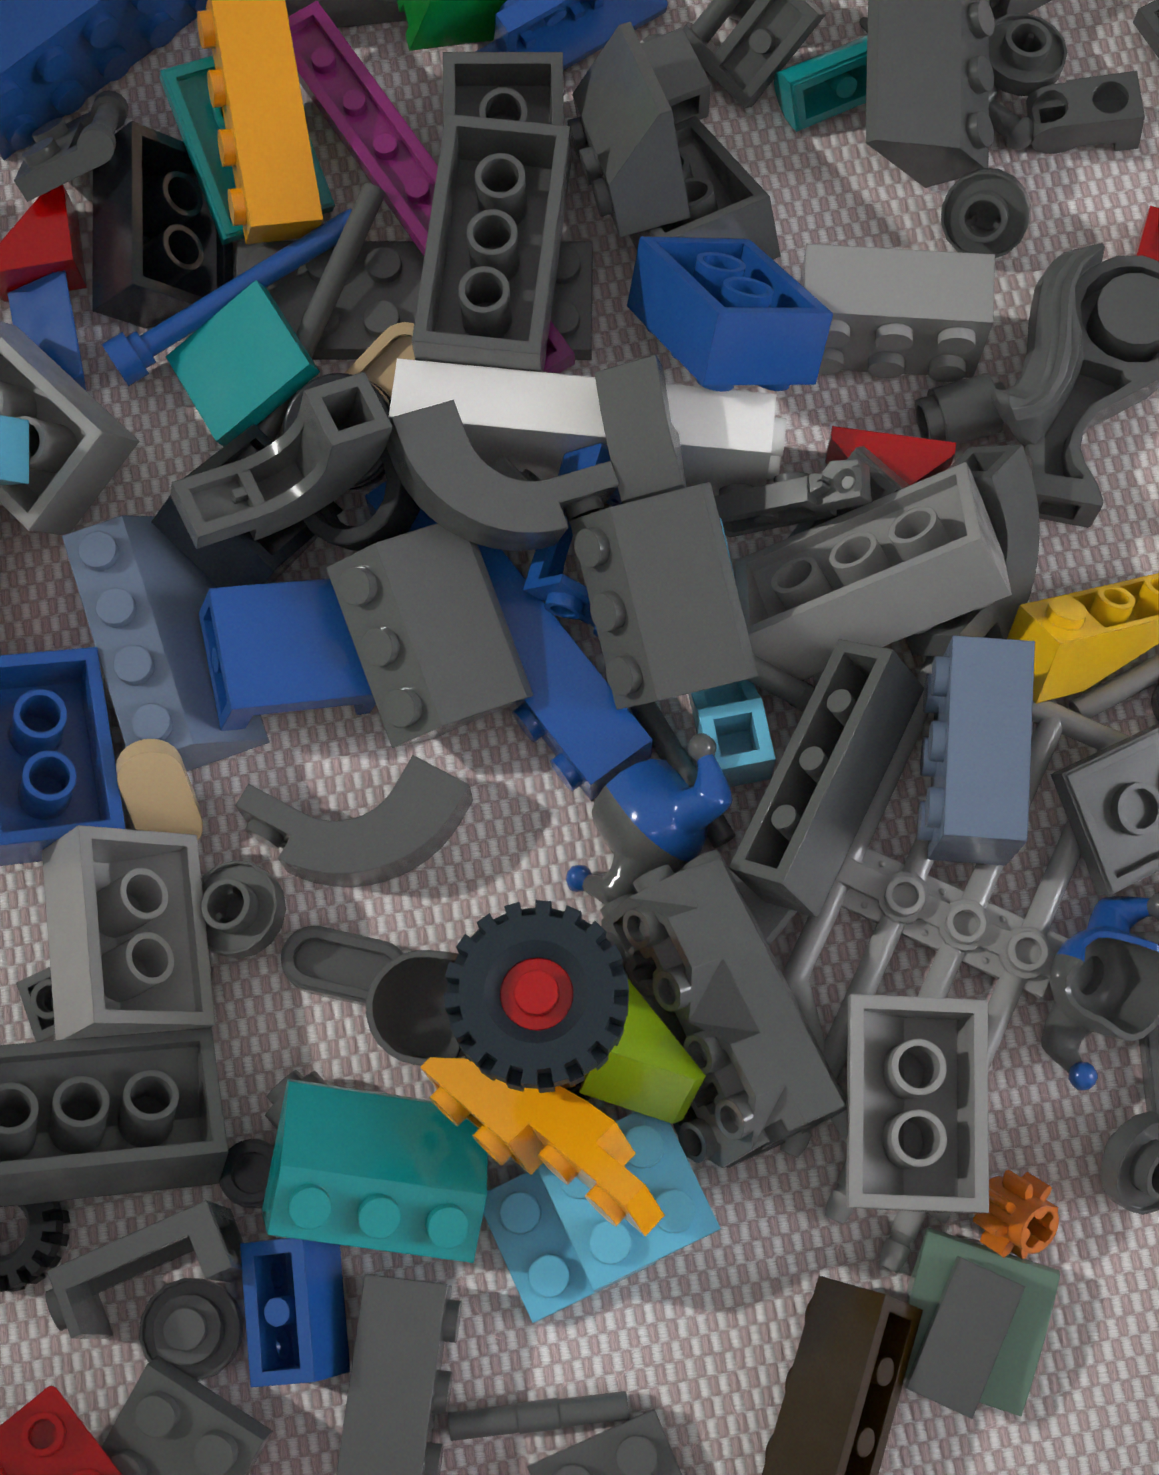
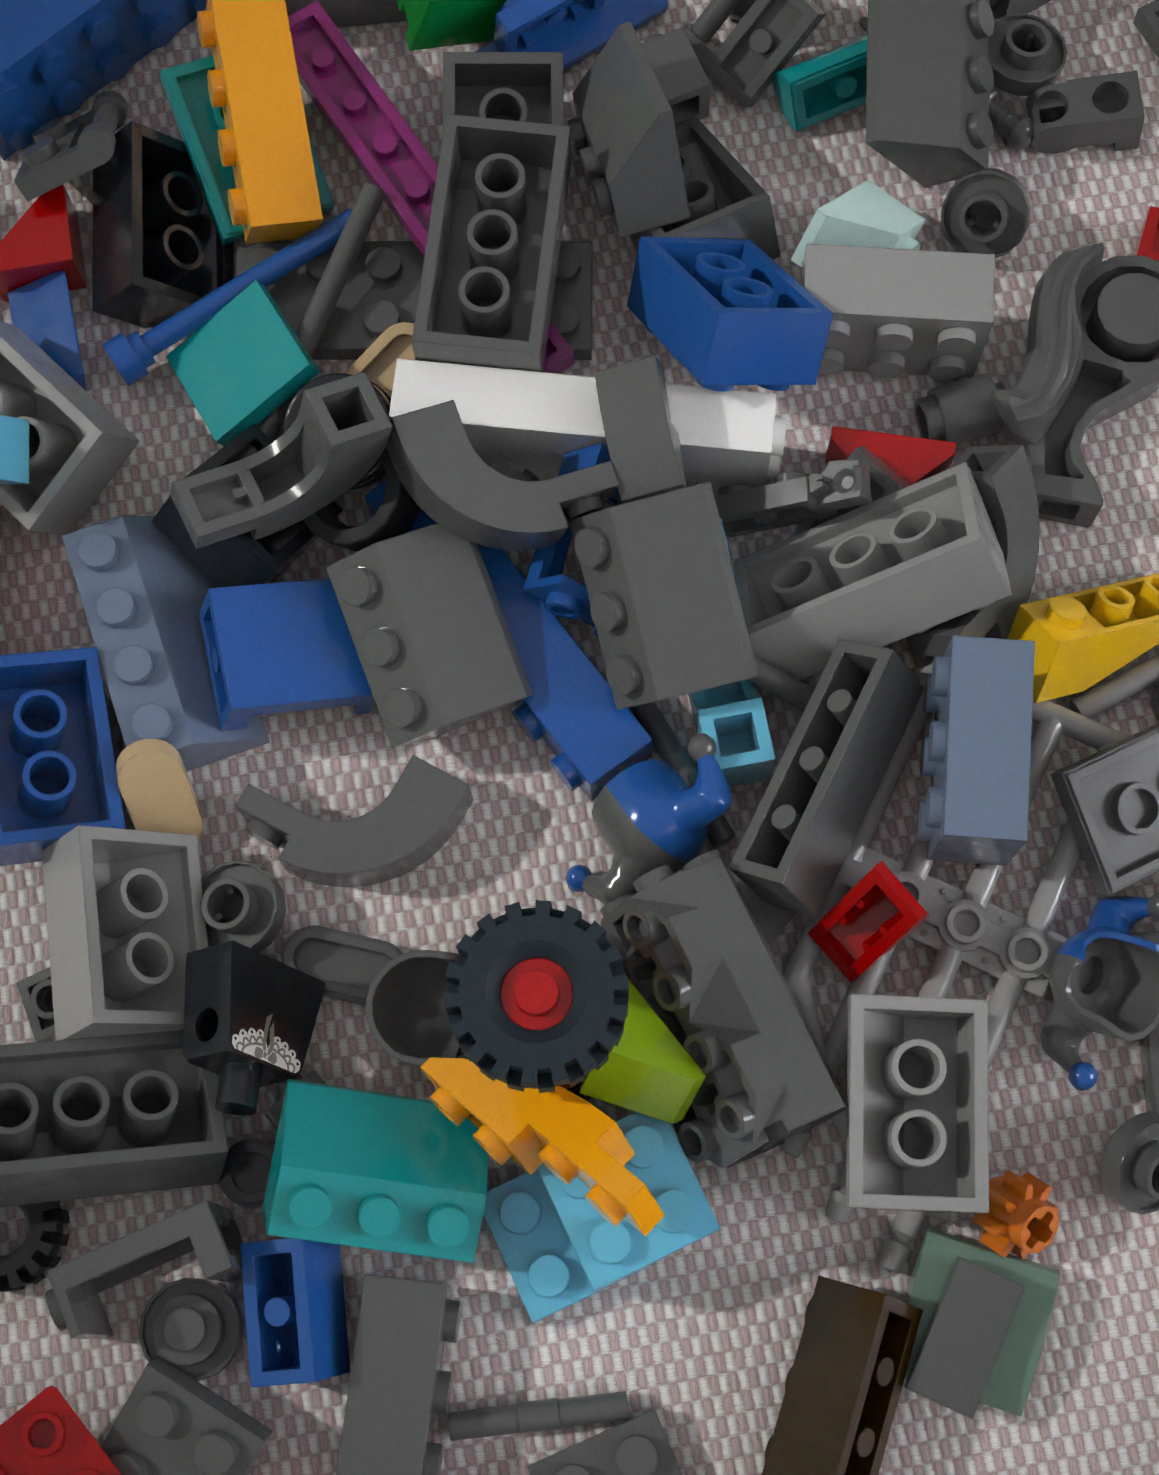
none -> black torso [183,940,326,1116]
none -> light aqua slope [791,180,926,267]
none -> red slope [808,861,930,983]

